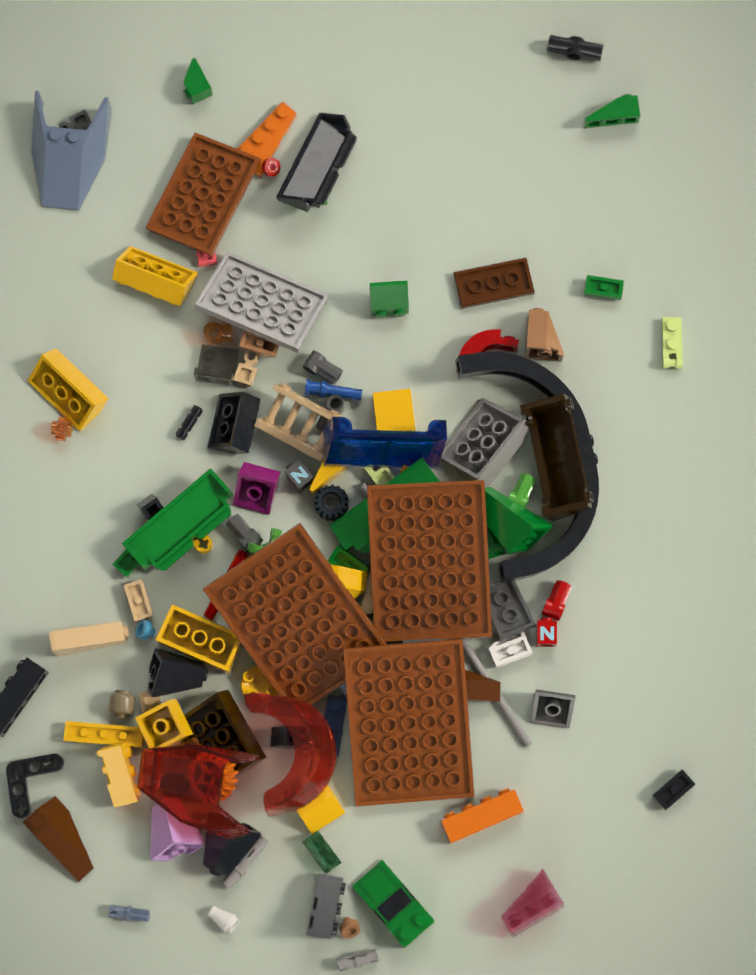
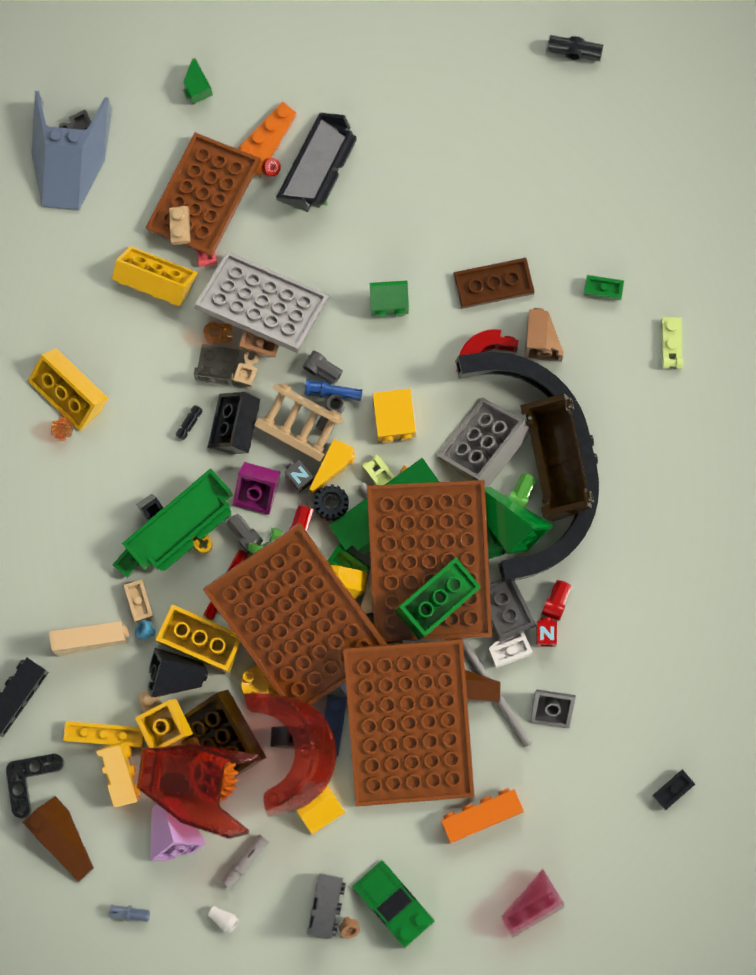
dark tan head [109,690,135,719] -> none
black slope [203,812,261,876] -> none
clear green plate [302,831,342,874] -> none
clear blue windscreen [323,417,447,469] -> none
light grey pin [337,949,379,972] -> none
green slope [583,94,641,129] -> none
none -> tan plate [169,206,191,245]
none -> red piece [289,505,314,531]
none -> green slope [393,558,481,640]

